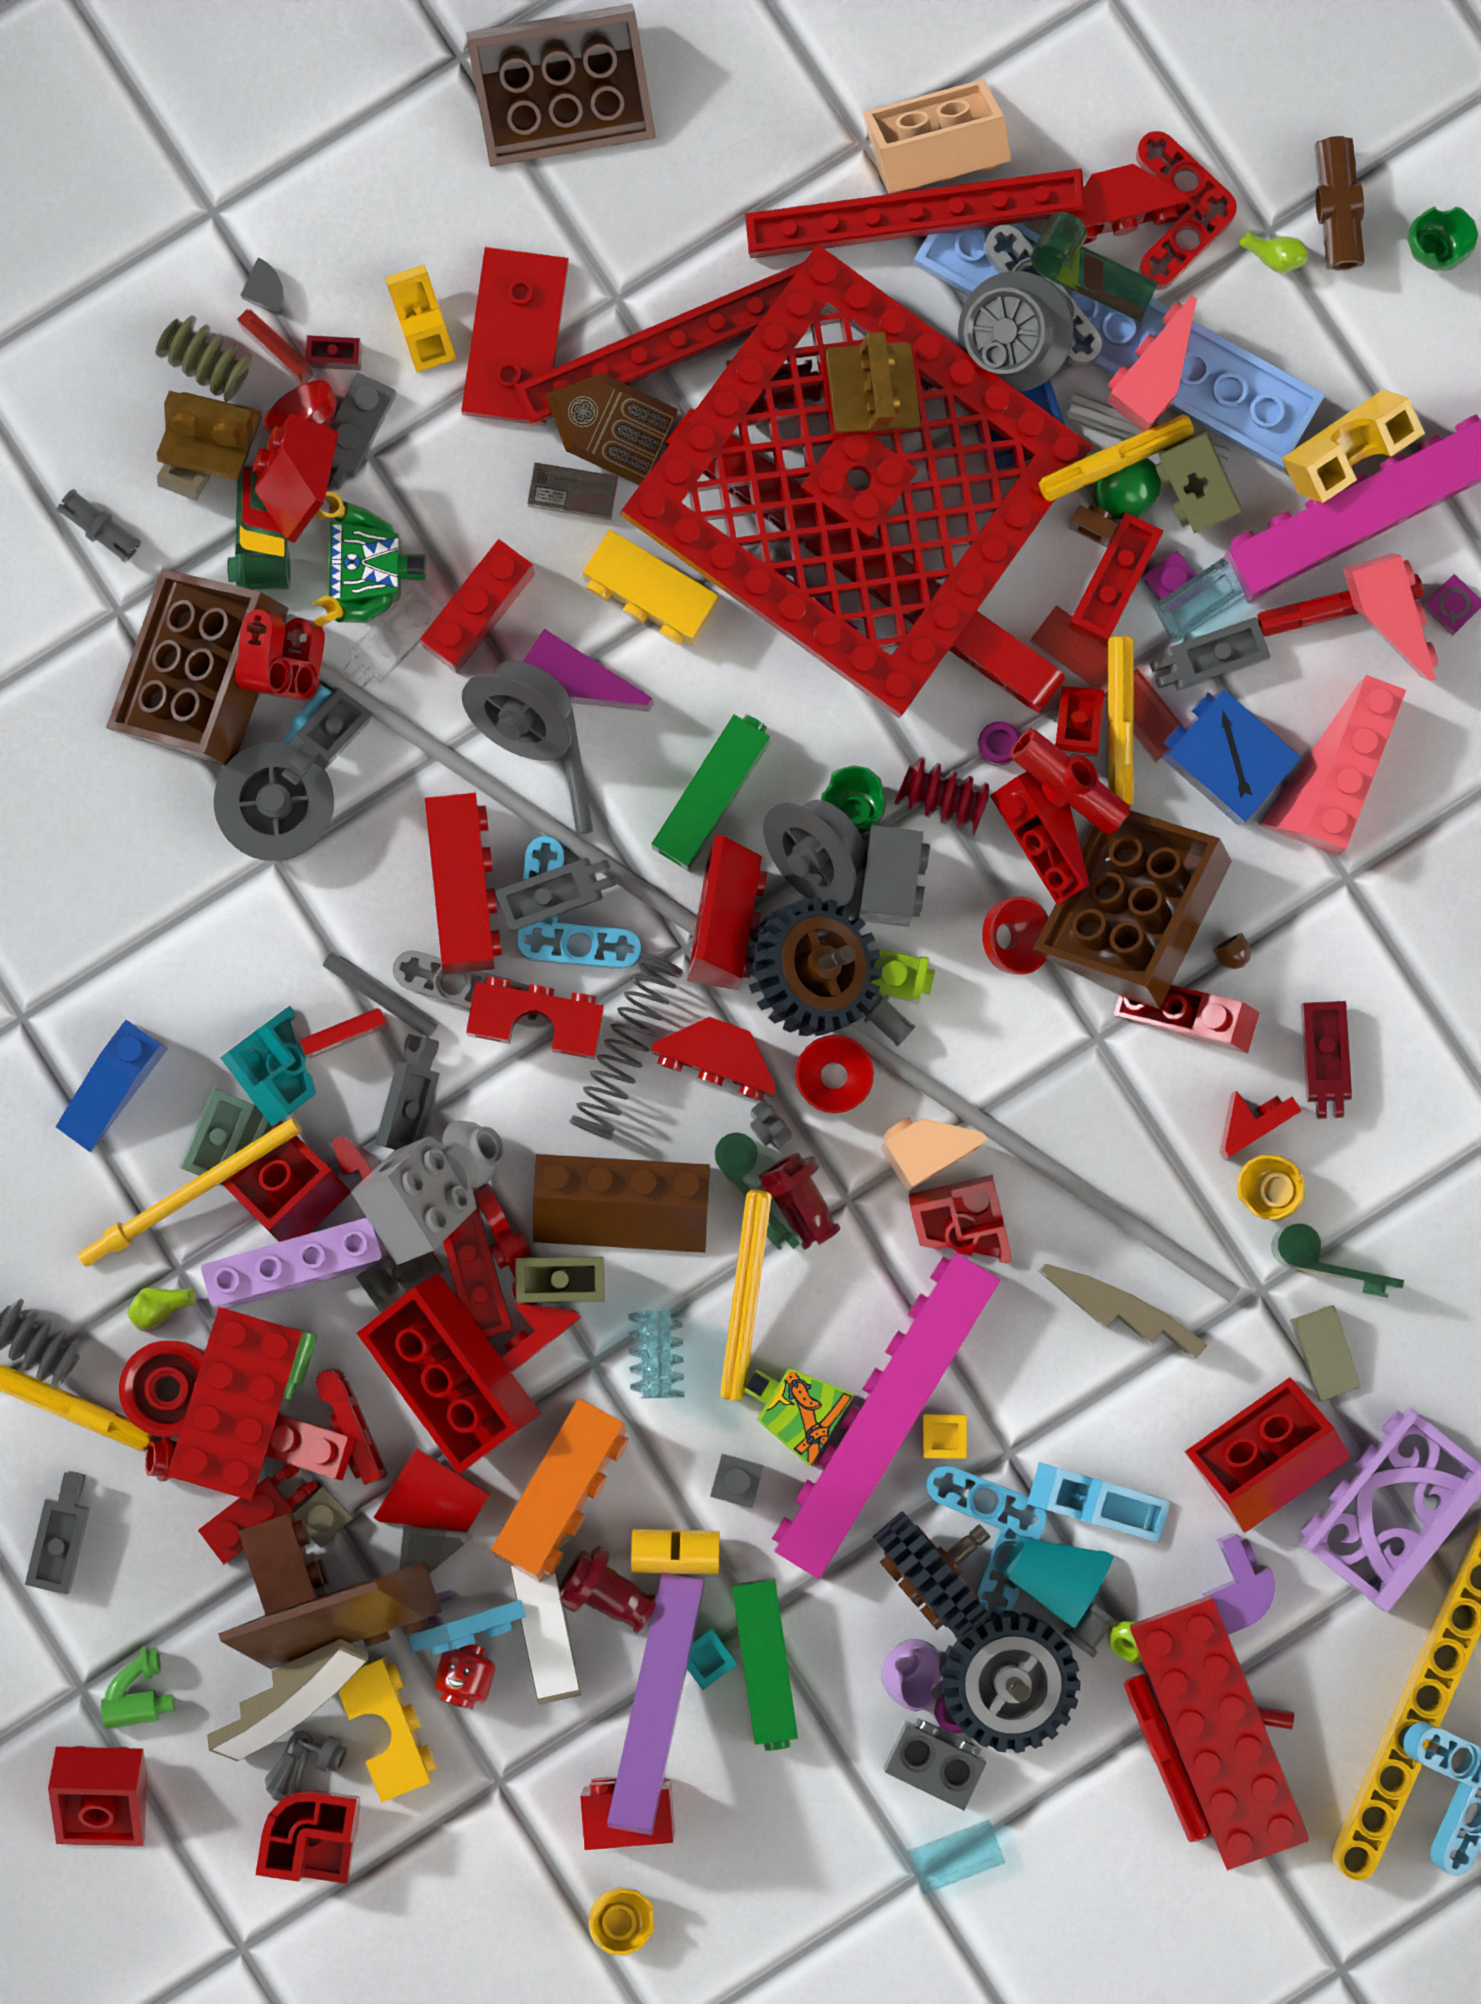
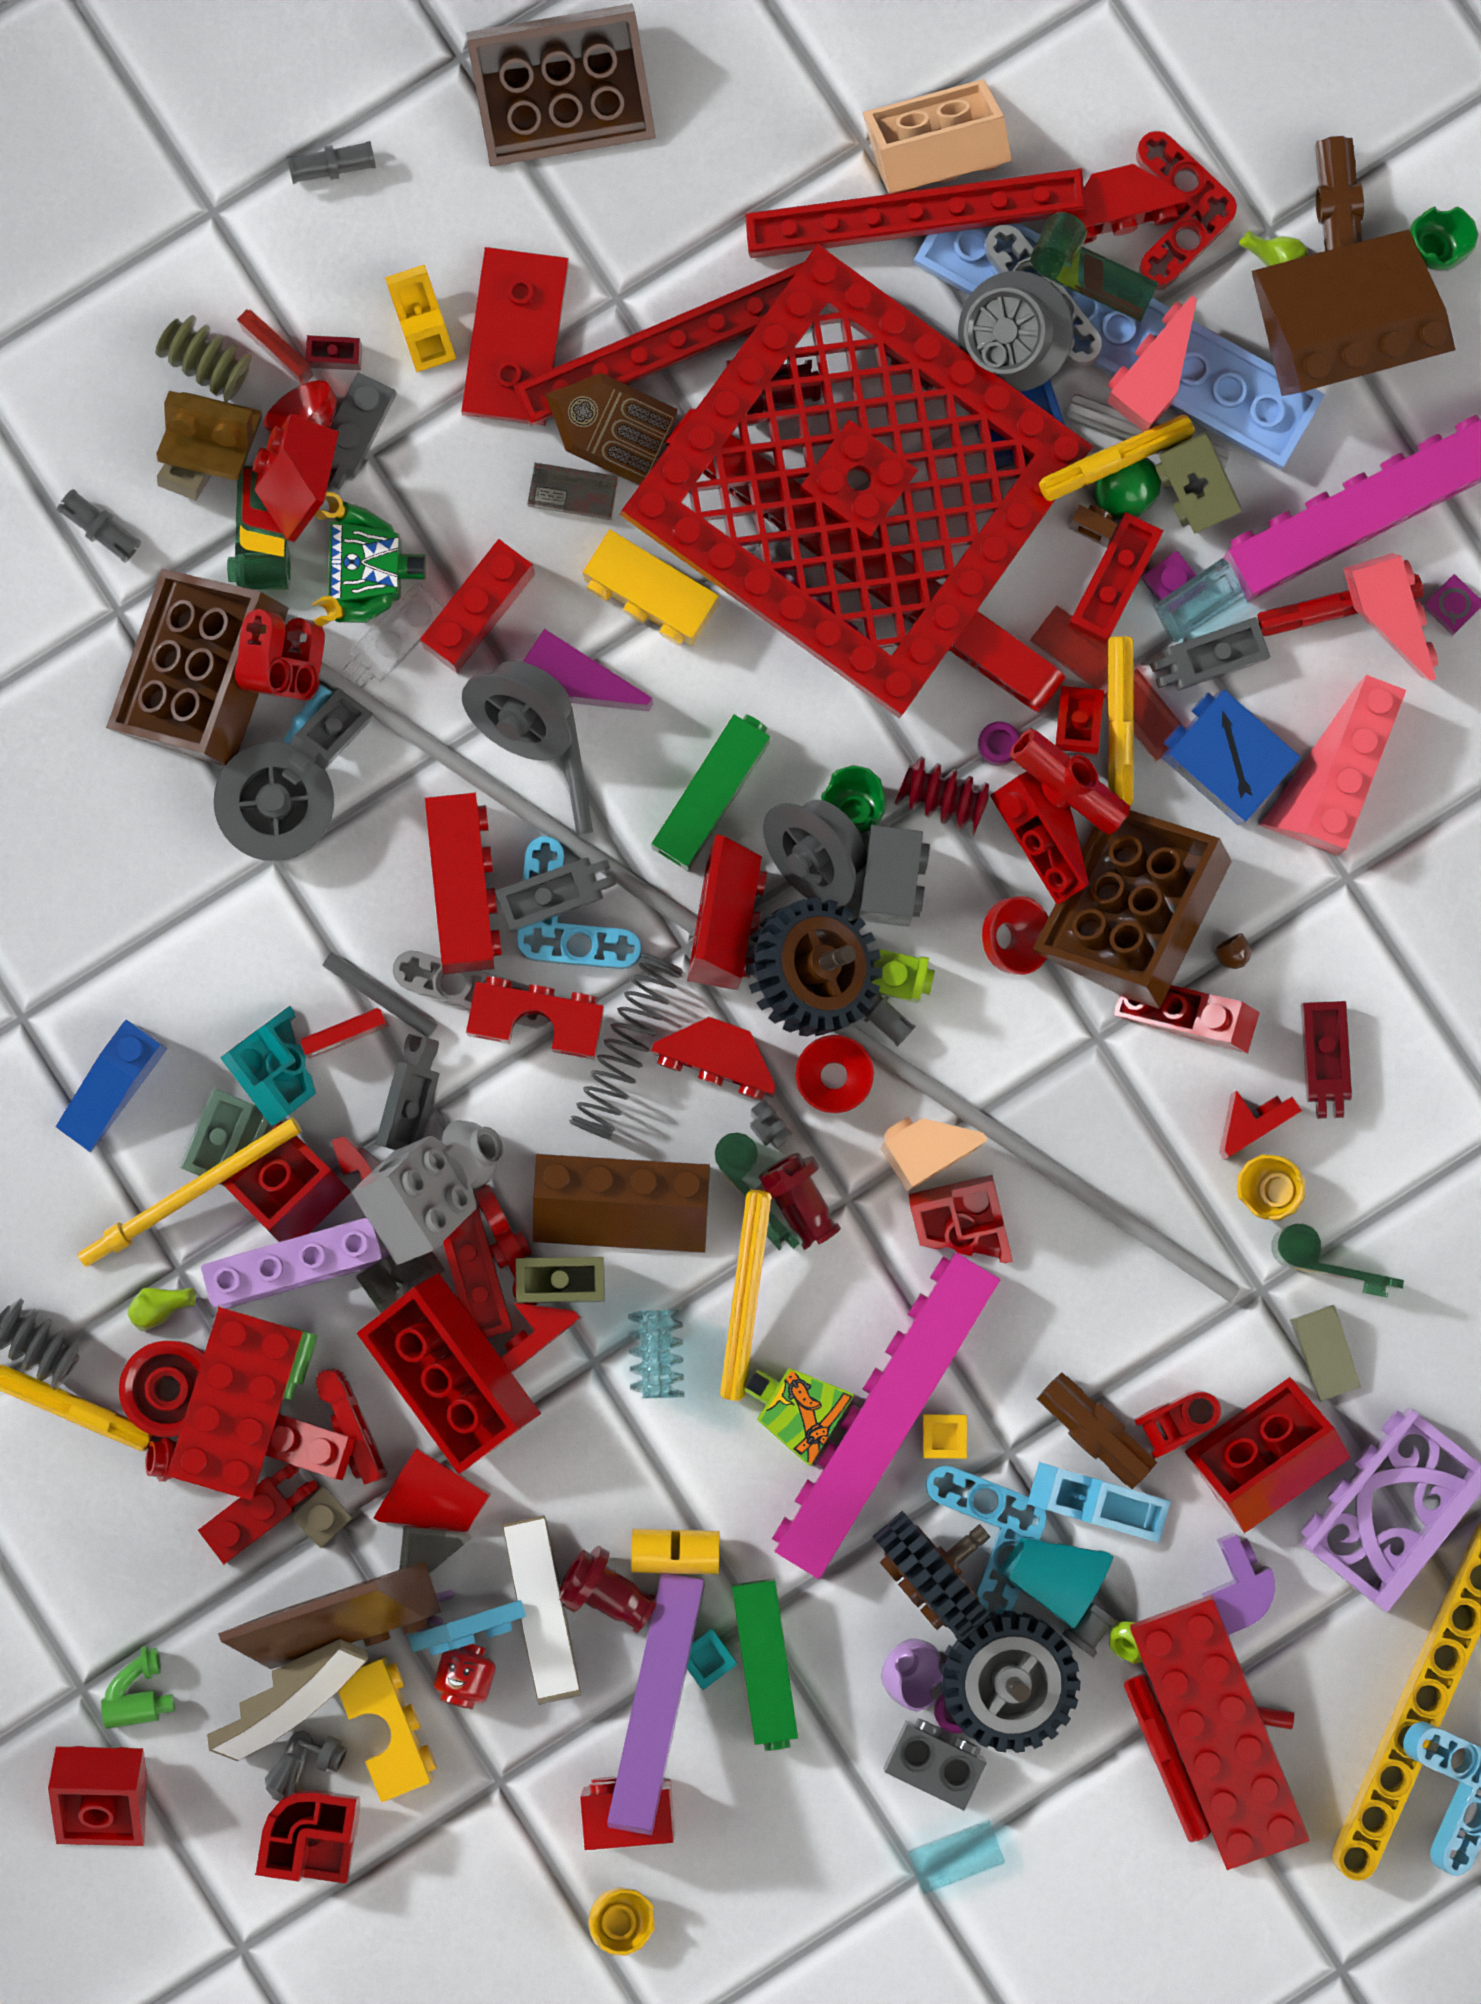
dark grey plate [25,1471,90,1595] -> none
copper brick [238,1512,329,1616] -> none
dark grey tile [241,257,284,316] -> none
orange brick [491,1398,629,1582] -> none
dark grey brick [710,1453,764,1508] -> none
pearl gold bracket [825,332,920,434] -> none
dark tan slope [1038,1264,1208,1359] -> none
yellow arch [1281,389,1425,503] -> none
none -> dark grey pin [287,141,376,184]
none -> reddish brown piece [1036,1372,1158,1489]
none -> red piece [1134,1390,1221,1459]
none -> reddish brown slope [1251,229,1456,396]

